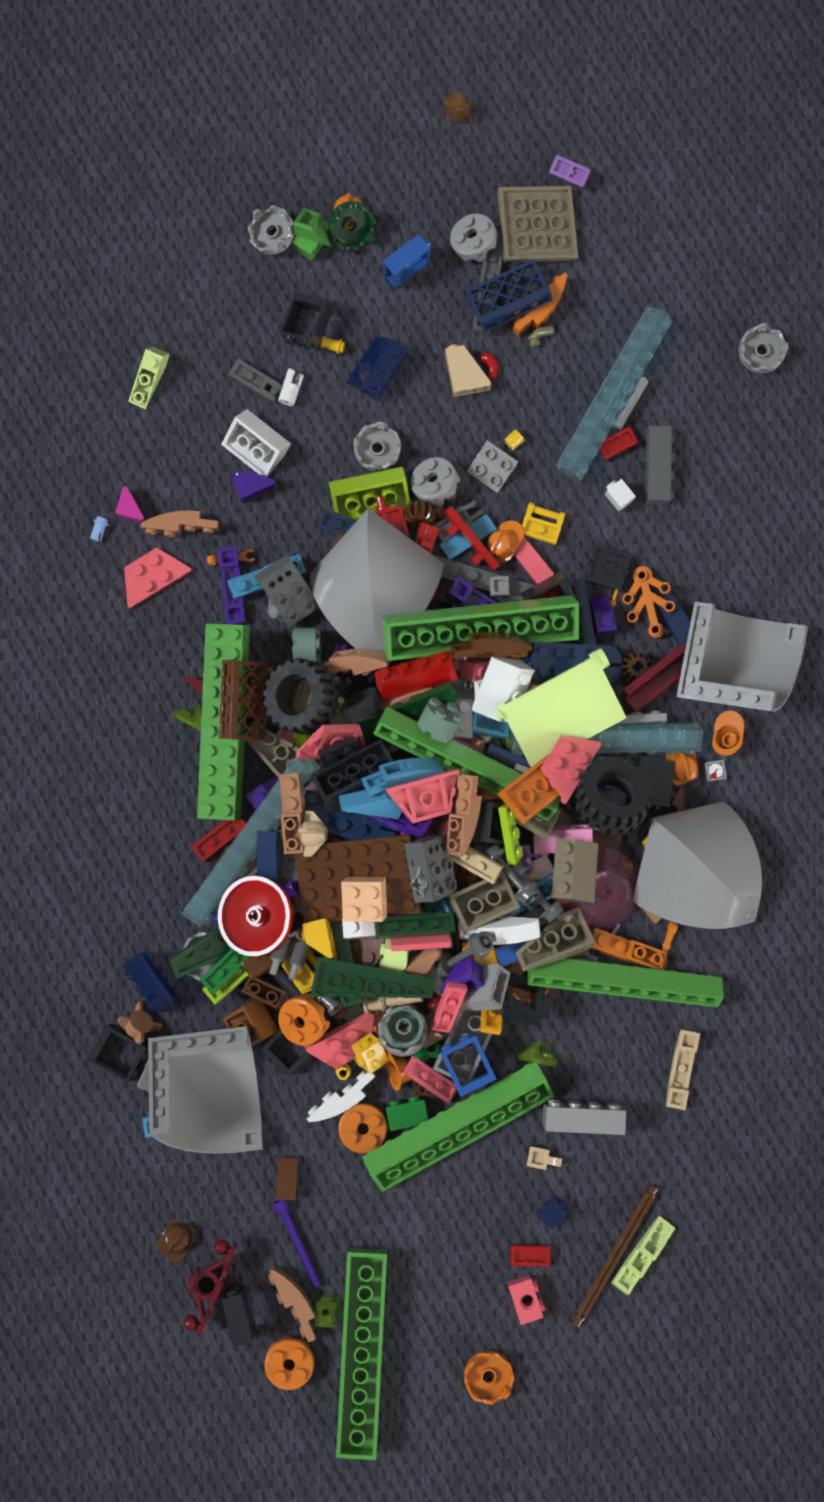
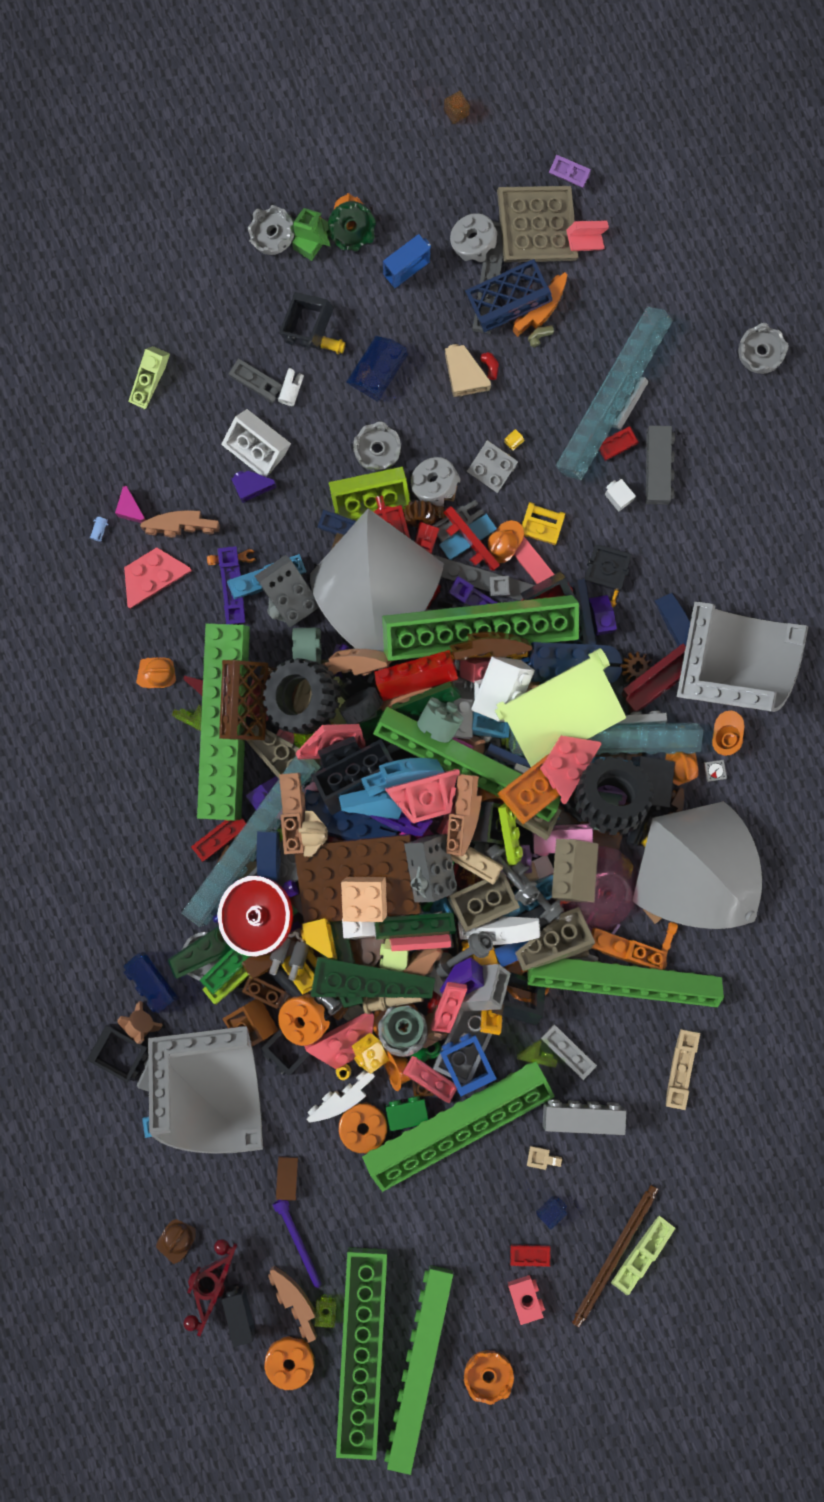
orange plant [622,566,676,639] -> none
none -> orange piece [136,658,176,688]
none -> bright green brick [384,1265,453,1475]
none -> light grey plate [541,1025,597,1080]
none -> coral panel [566,221,609,251]

